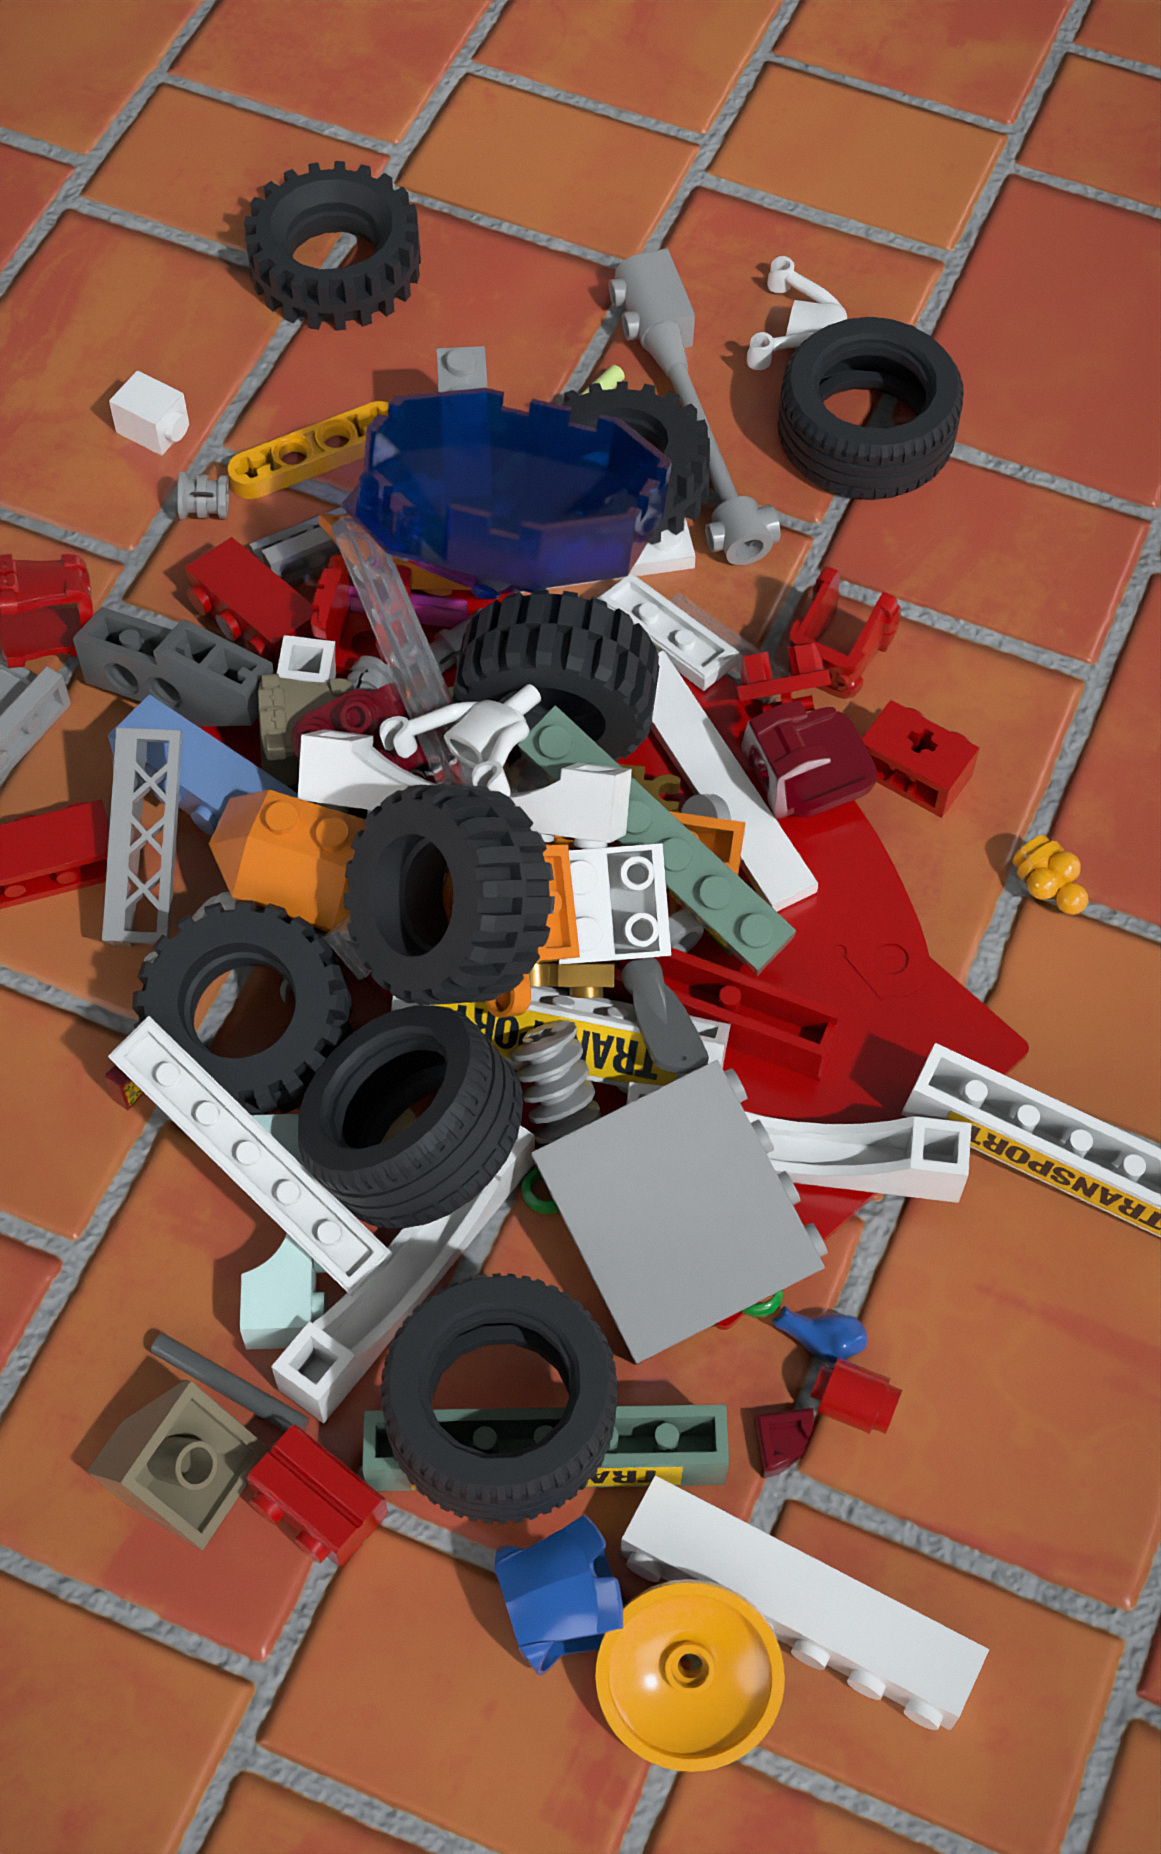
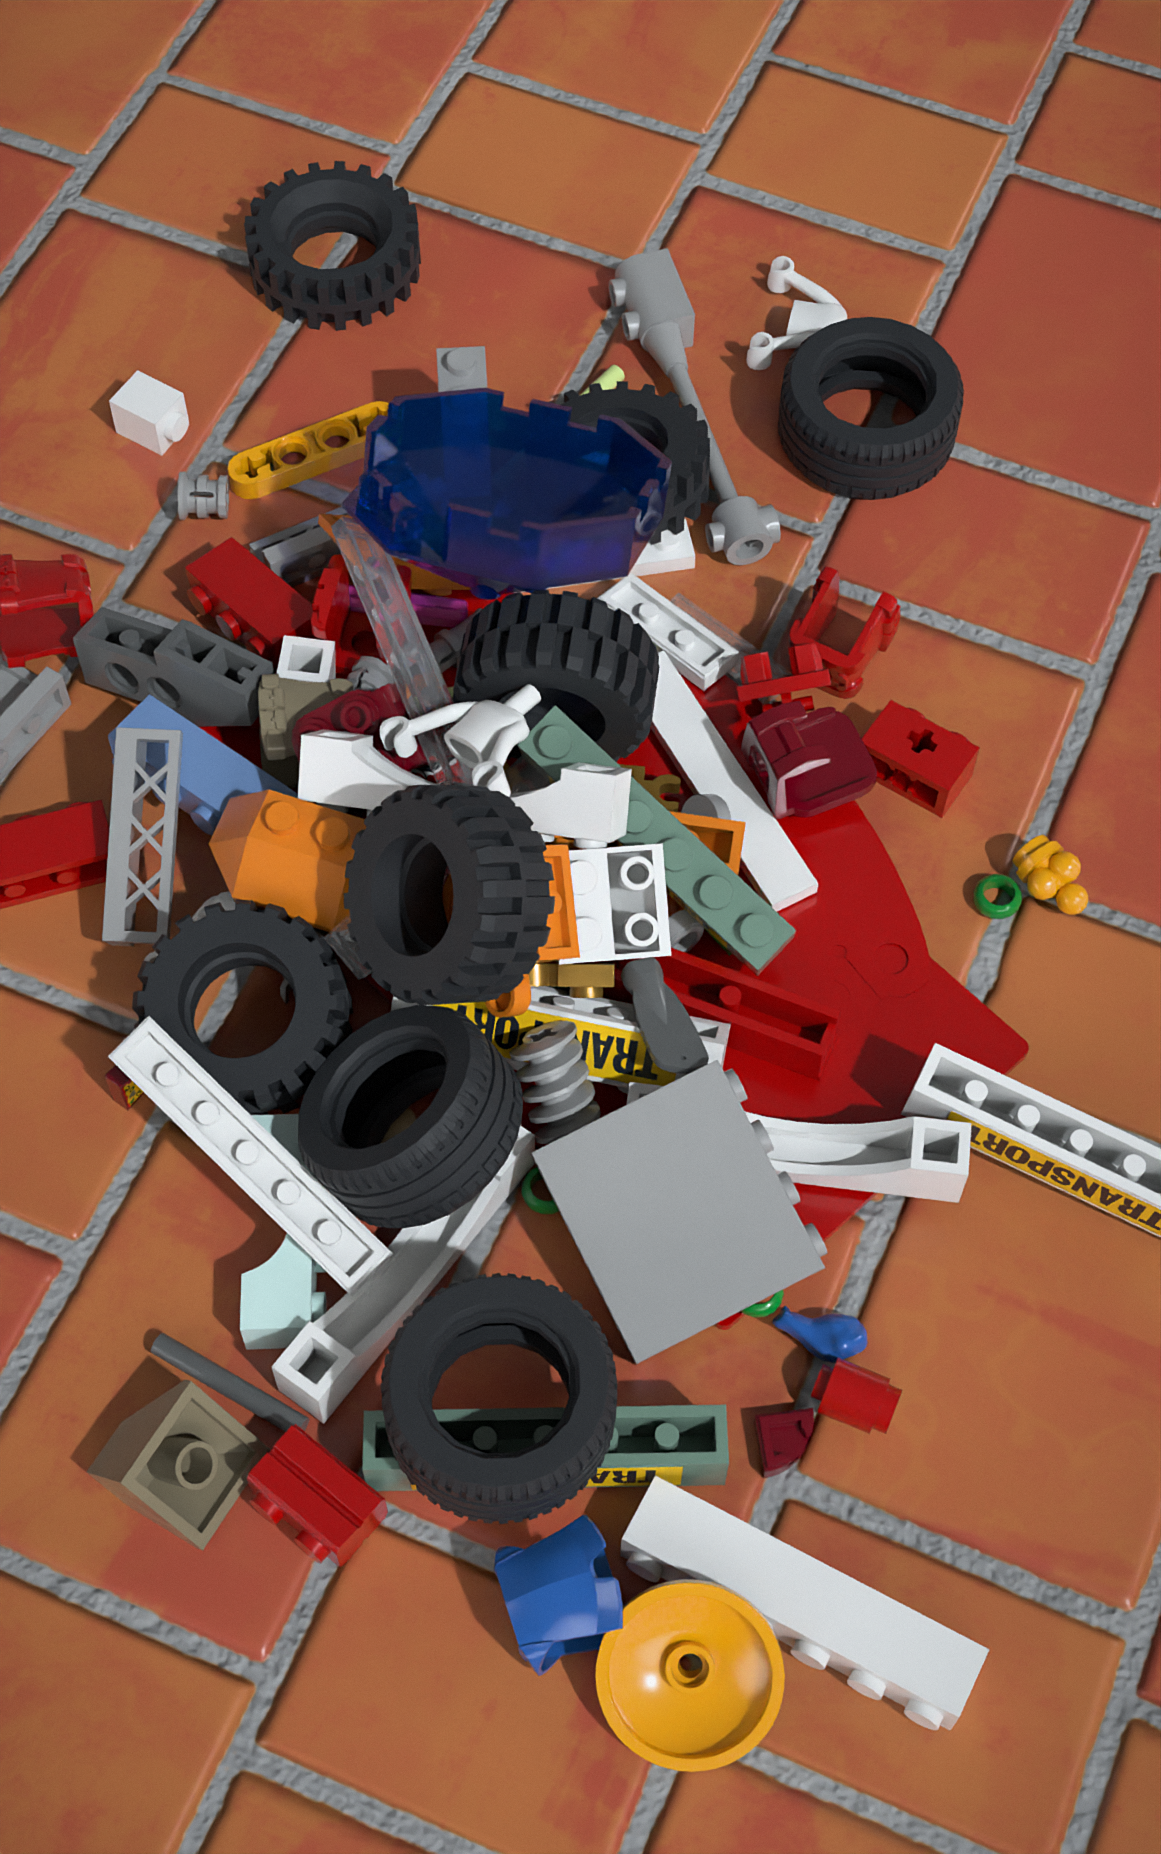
none -> green piece [973,874,1022,919]

